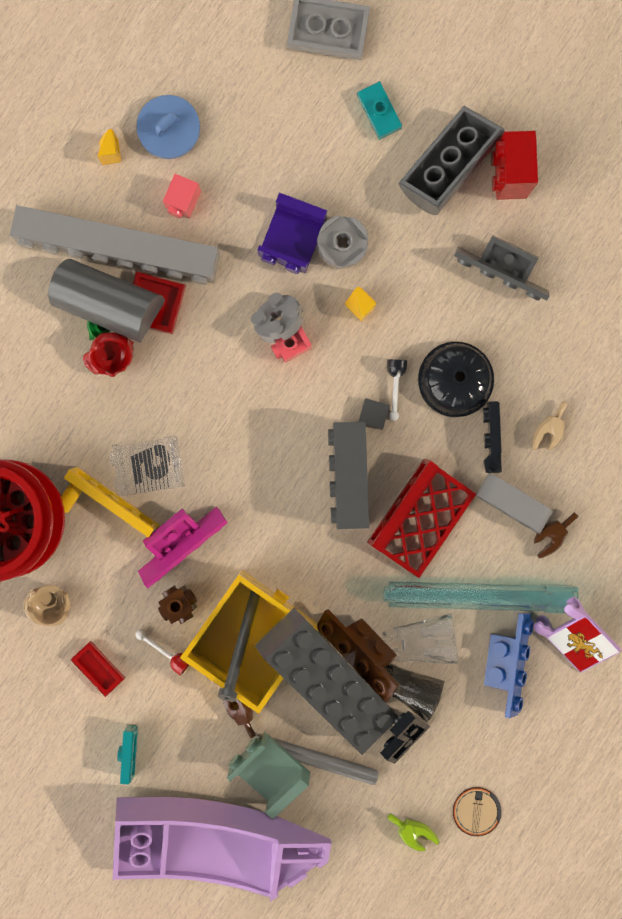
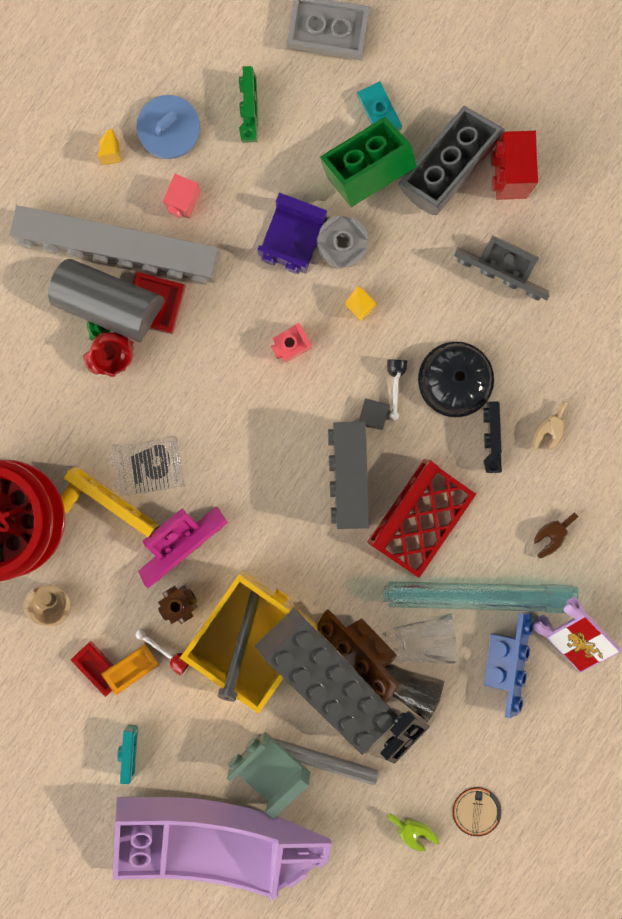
reddish brown hand [223,698,256,738] -> none
light grey plate [251,293,303,343] -> none
light grey beam [476,473,553,534] -> none
none -> light orange tile [101,644,159,696]
none -> green hinge [239,66,258,143]
none -> green brick [320,116,417,207]

